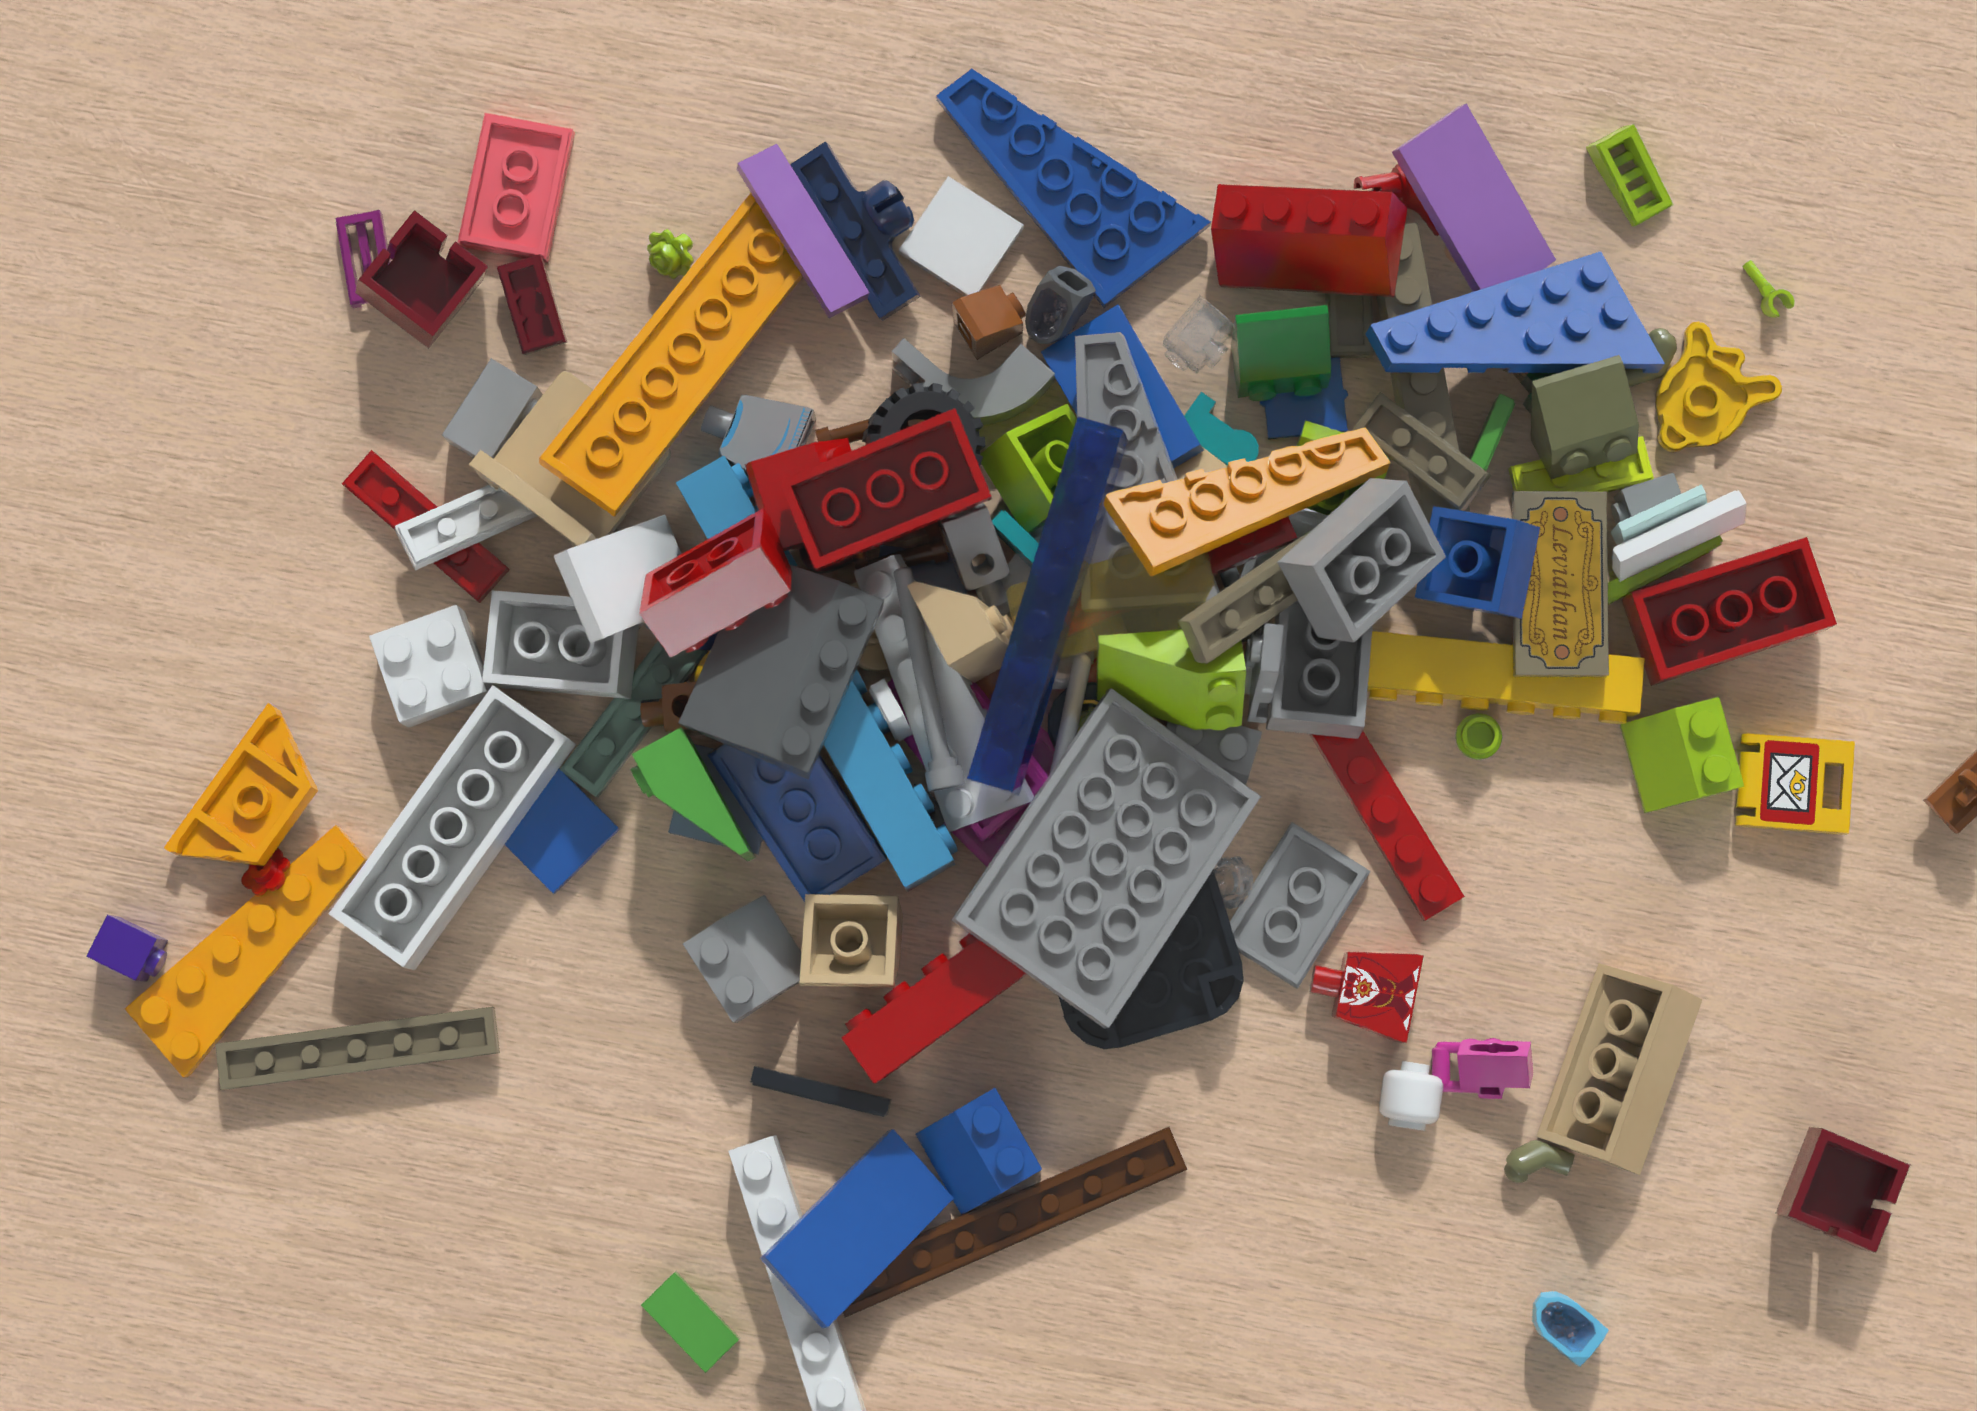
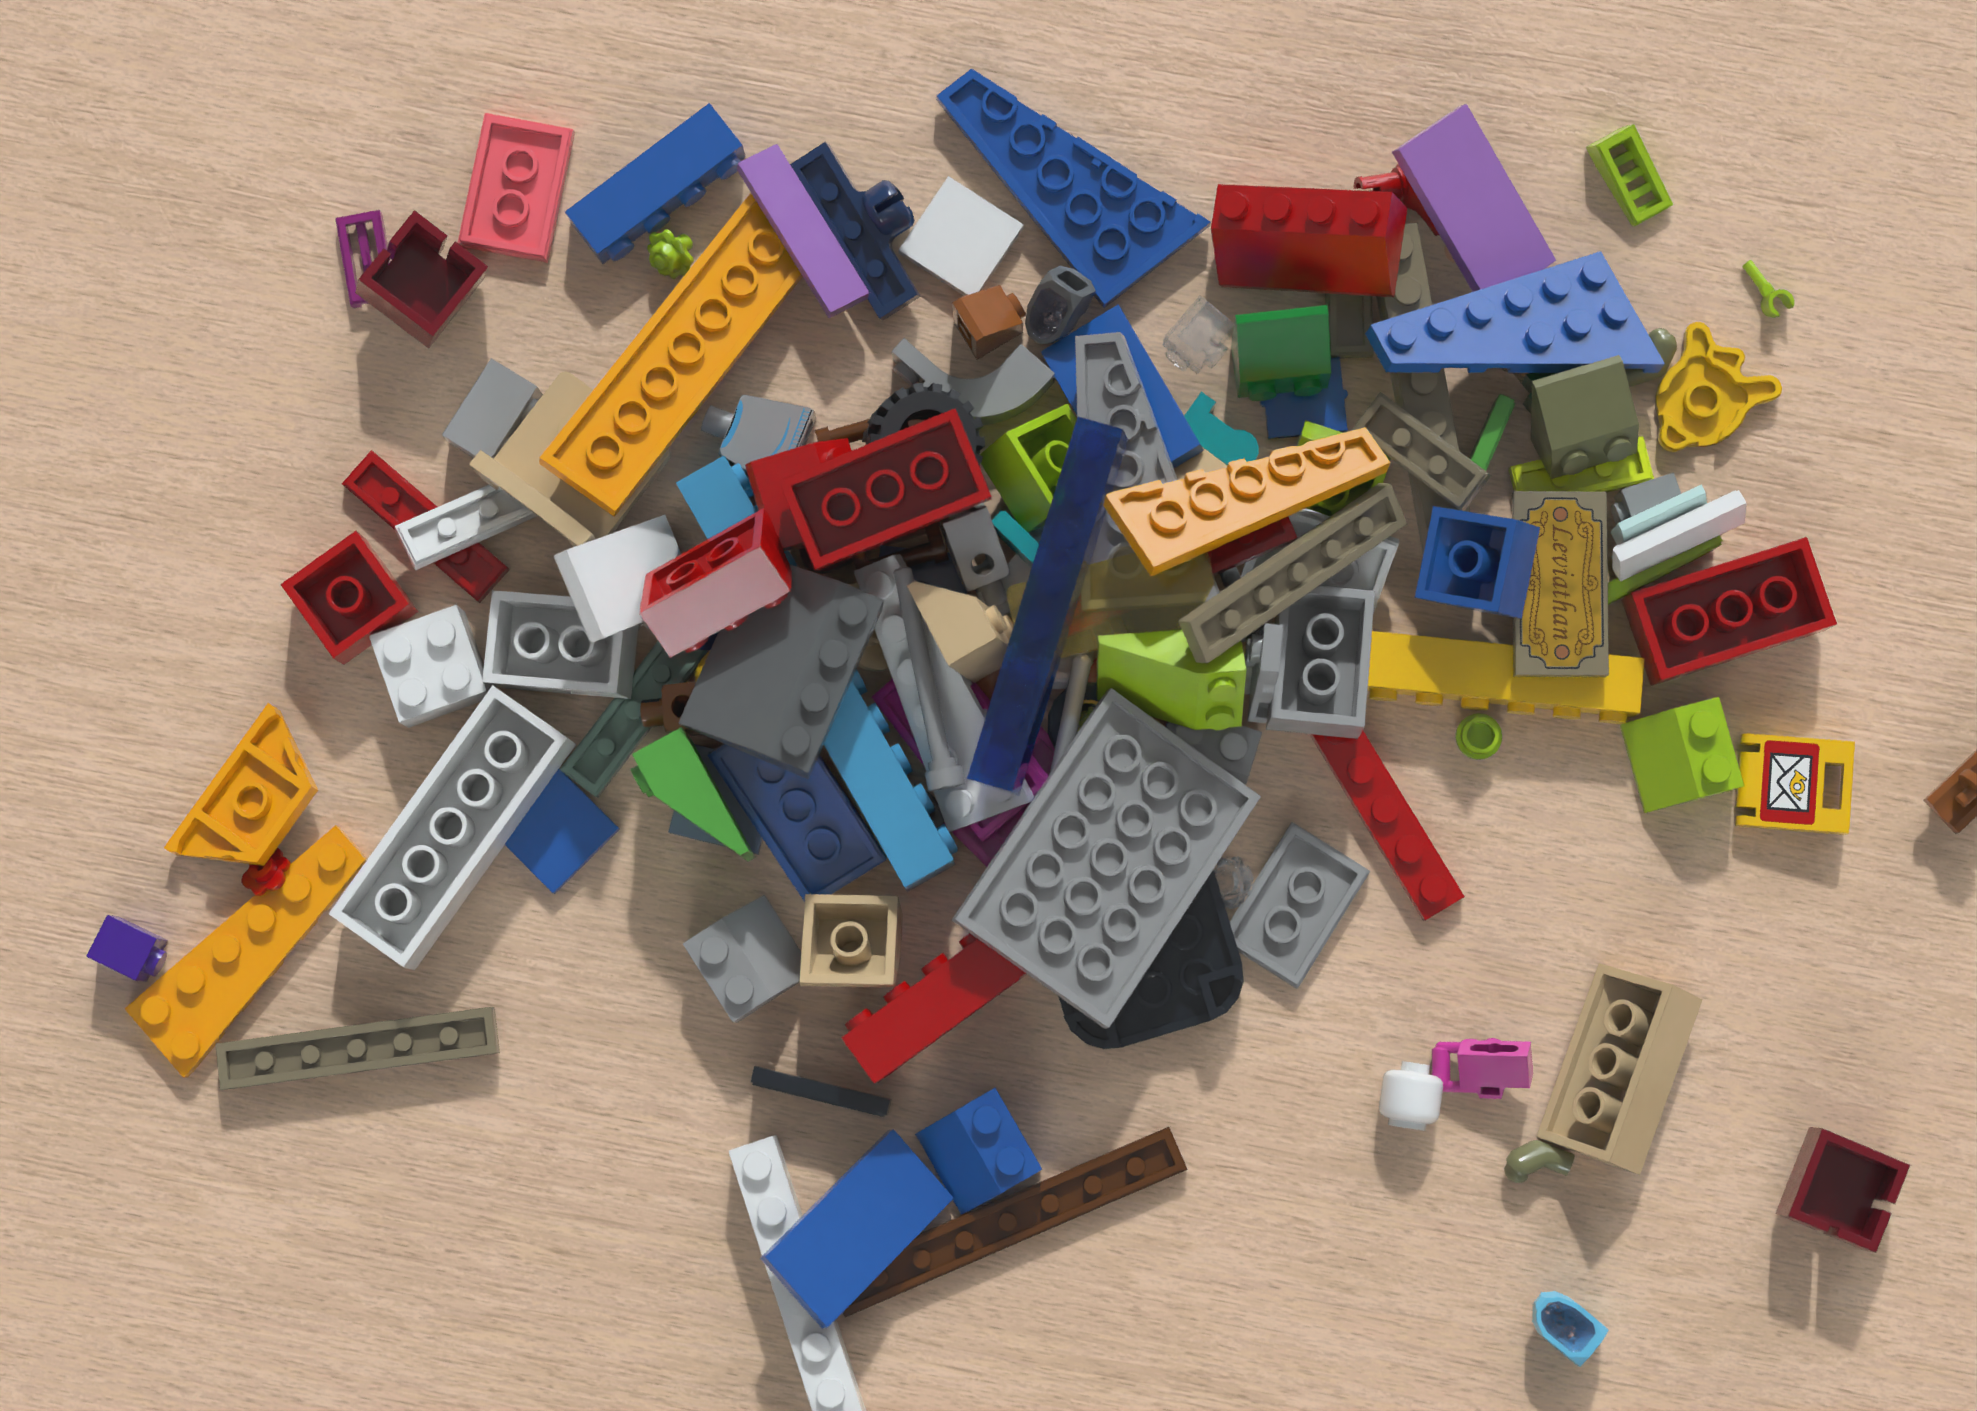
dark red plate [497,254,568,355] -> none
bright green tile [641,1271,740,1373] -> none
white tile [869,679,913,741] -> none
light grey brick [1278,478,1446,642] -> none
red torso [1309,952,1424,1043] -> none
none -> red brick [280,531,419,665]
none -> blue brick [565,103,746,264]

